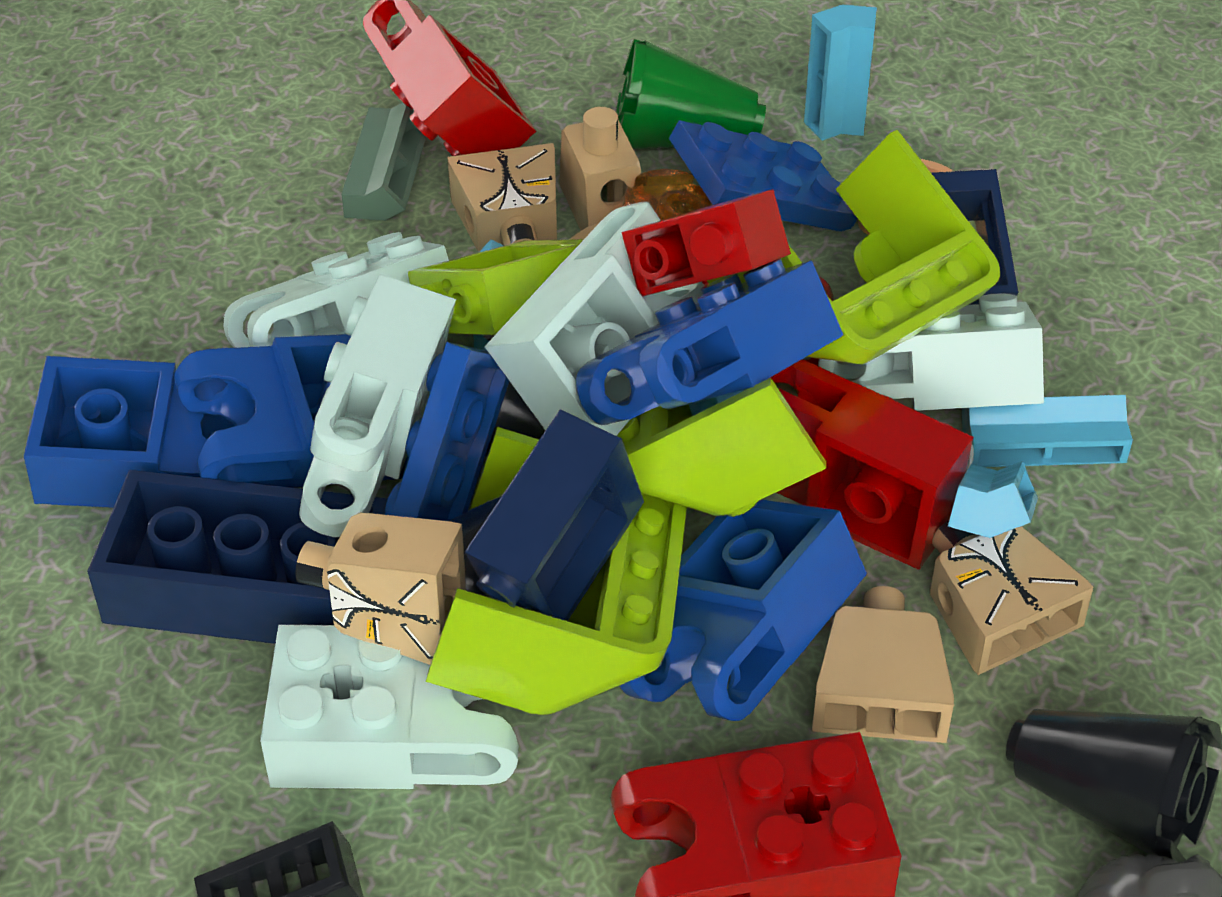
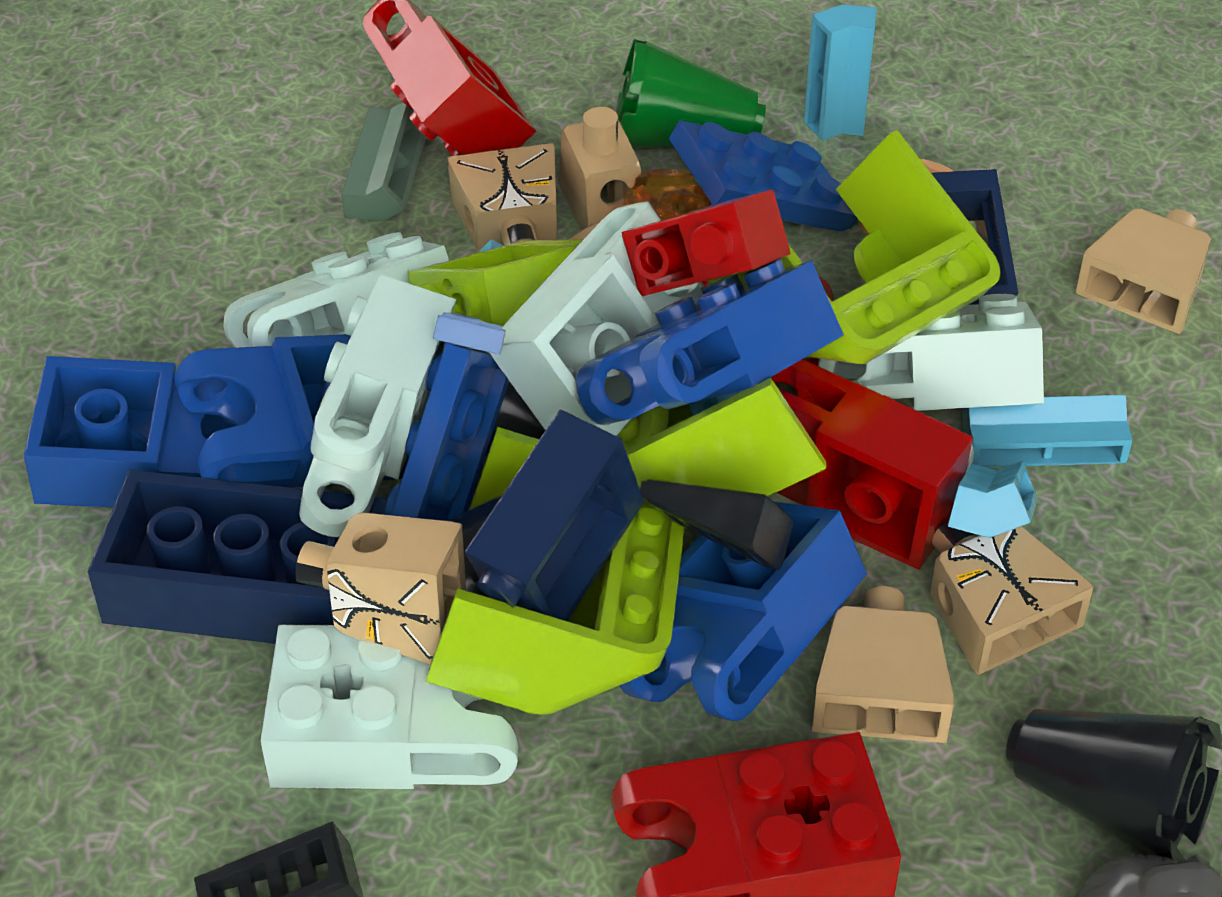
none -> medium blue tile [433,312,506,355]
none -> black slope [640,479,794,570]
none -> tan torso [1076,209,1211,334]

